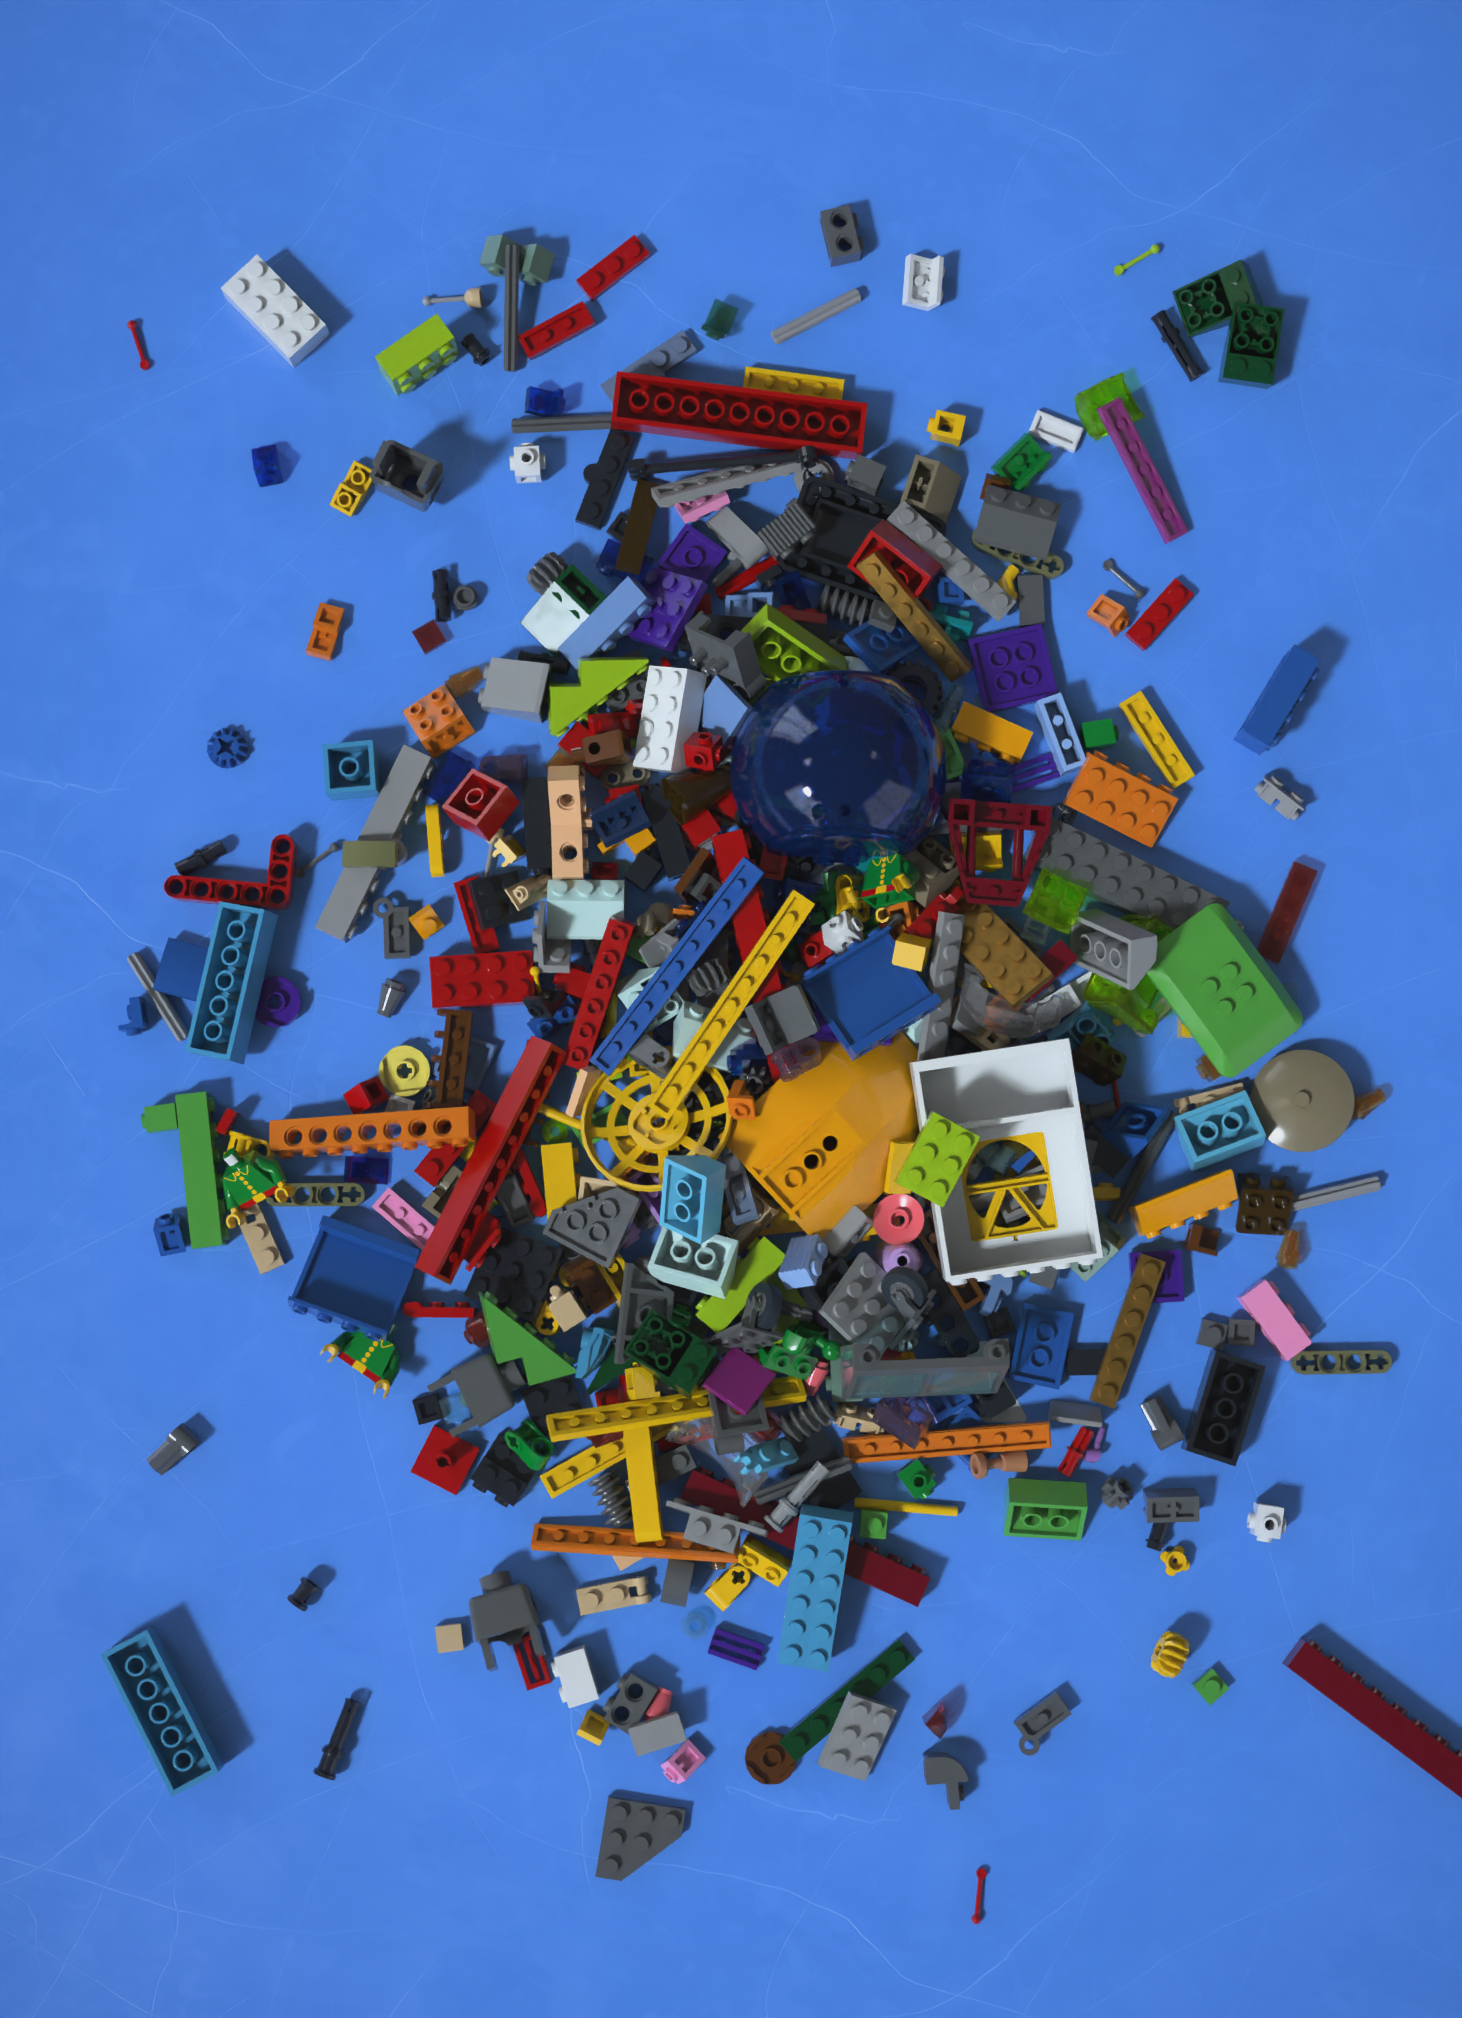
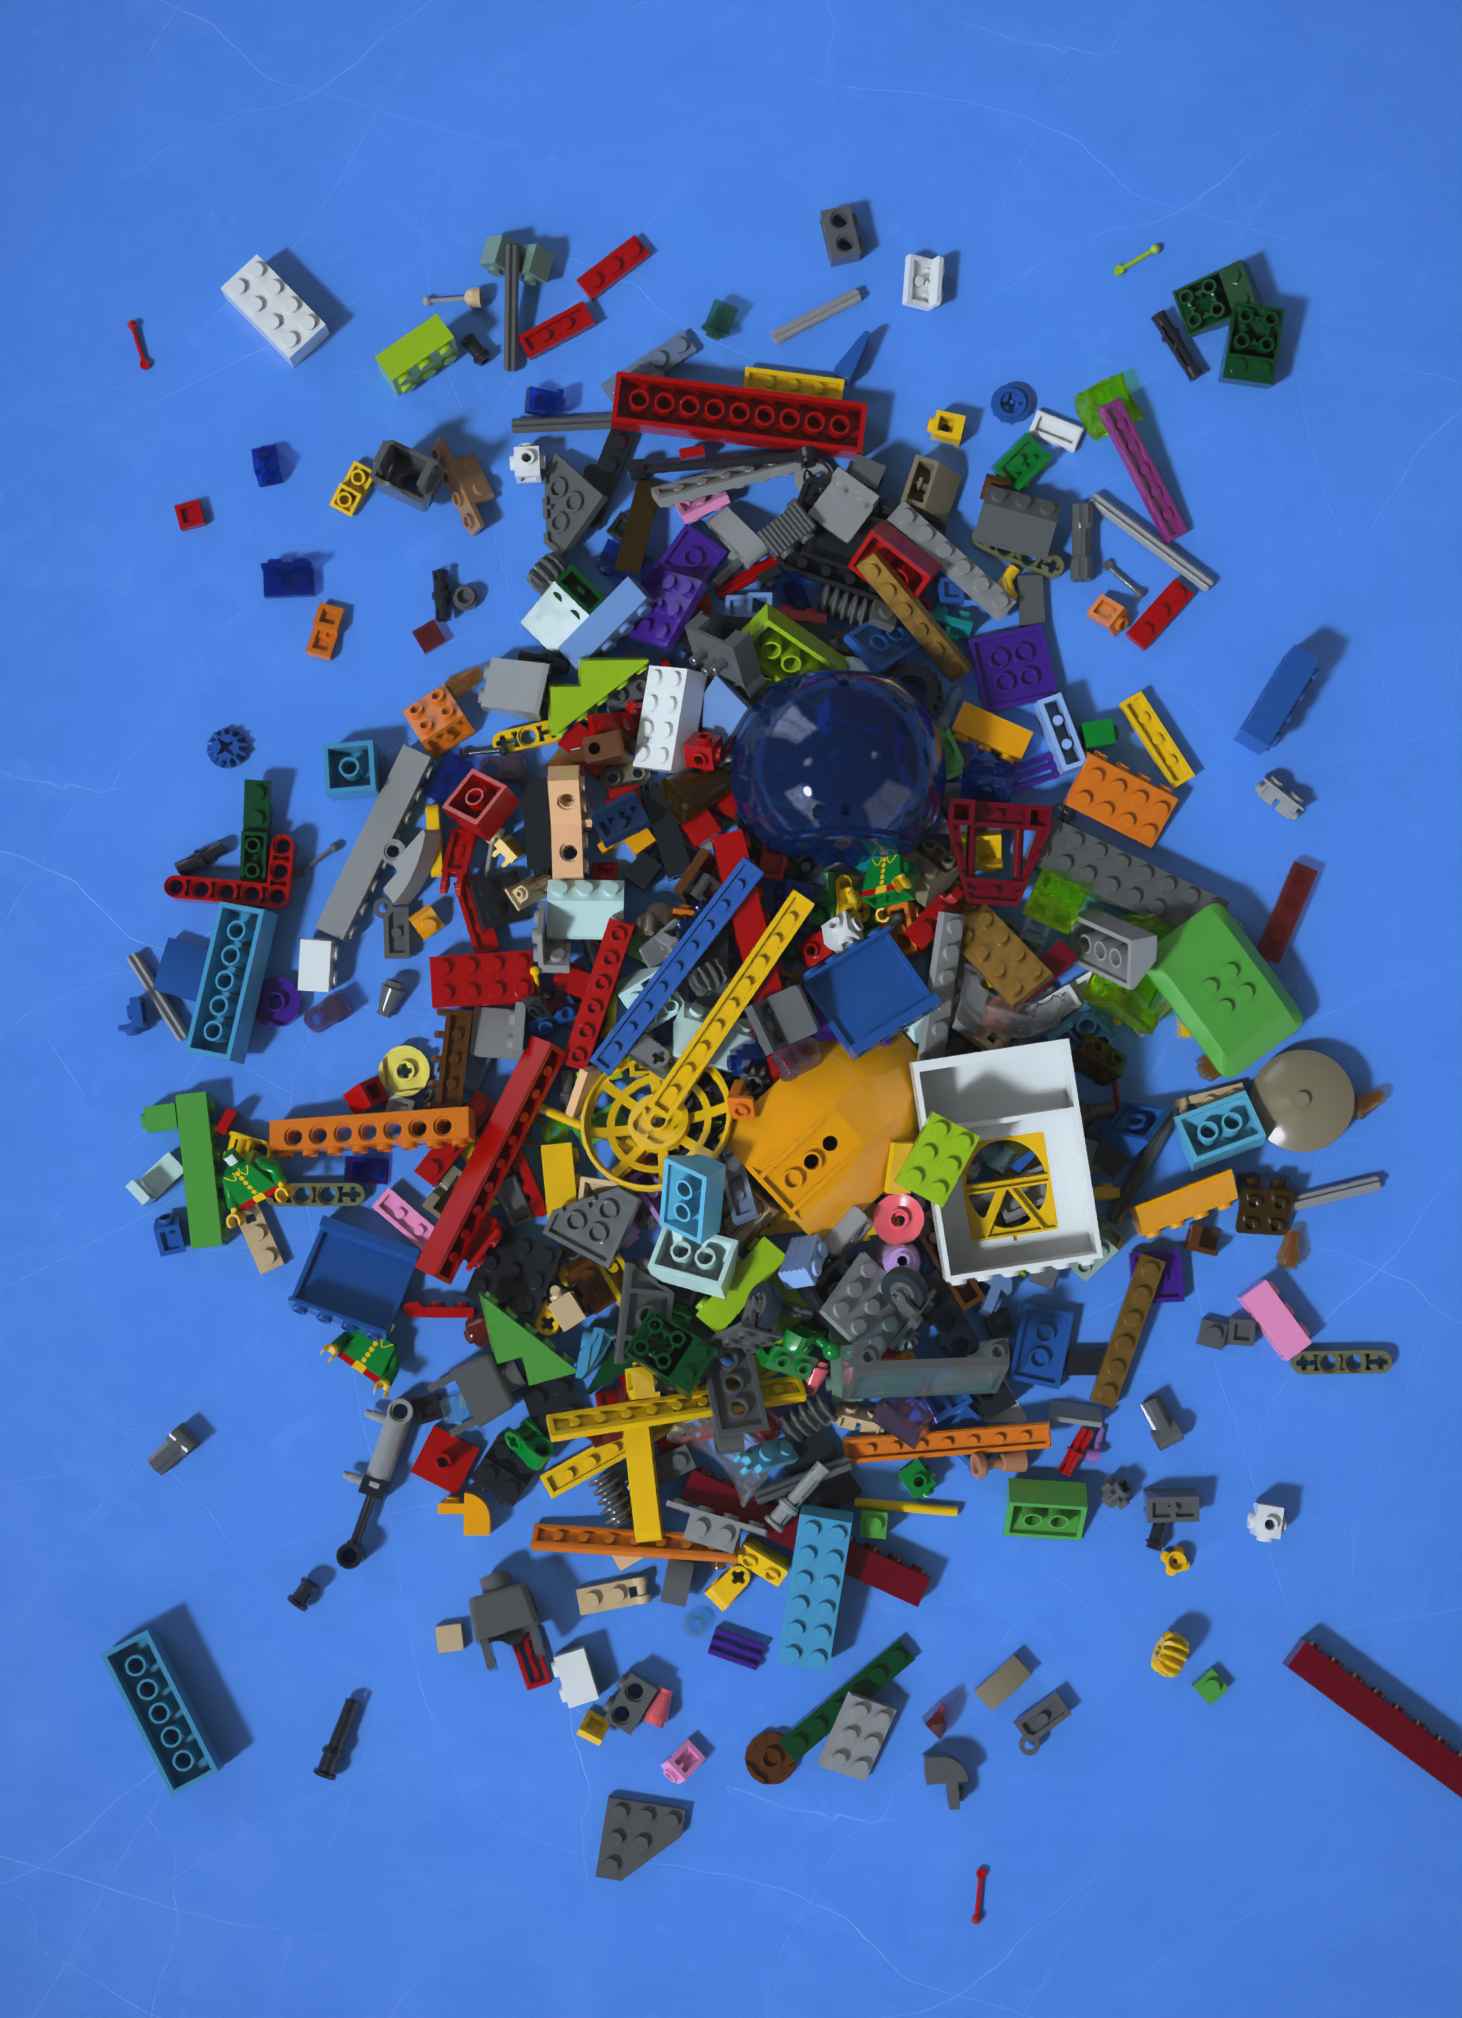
olive slope [342,841,398,869] -> none
light grey panel [628,1711,687,1757] -> none
magenta tile [702,1347,776,1416] -> none
yellow panel [892,933,931,972] -> none
black brick [1181,1350,1266,1466] -> none
none -> light aqua bracket [125,1153,183,1206]
none -> red tile [174,499,206,532]
none -> dark green slope [240,779,273,883]
none -> clear blue bracket [261,558,316,599]
none -> white brick [298,937,339,992]
none -> clear purple piece [304,989,355,1033]
none -> light grey piece [336,1397,415,1569]
none -> light grey slope [383,829,441,904]
none -> medium nougat bracket [430,437,495,537]
none -> light orange brick [438,1491,492,1535]
none -> red hinge [439,827,478,896]
none -> black hinge [459,745,509,759]
none -> light grey bracket [470,1002,526,1060]
none -> yellow beam [492,720,565,756]
none -> dark grey plate [541,453,608,559]
none -> dark grey axle [556,1070,574,1113]
none -> red tile [679,445,705,461]
none -> light grey bracket [808,467,879,543]
none -> blue slope [834,330,870,387]
none -> dark tan slope [974,1654,1032,1711]
none -> blue gear [990,384,1031,425]
none -> dark grey axle [1070,503,1093,583]
none -> light grey axle [1089,492,1214,592]

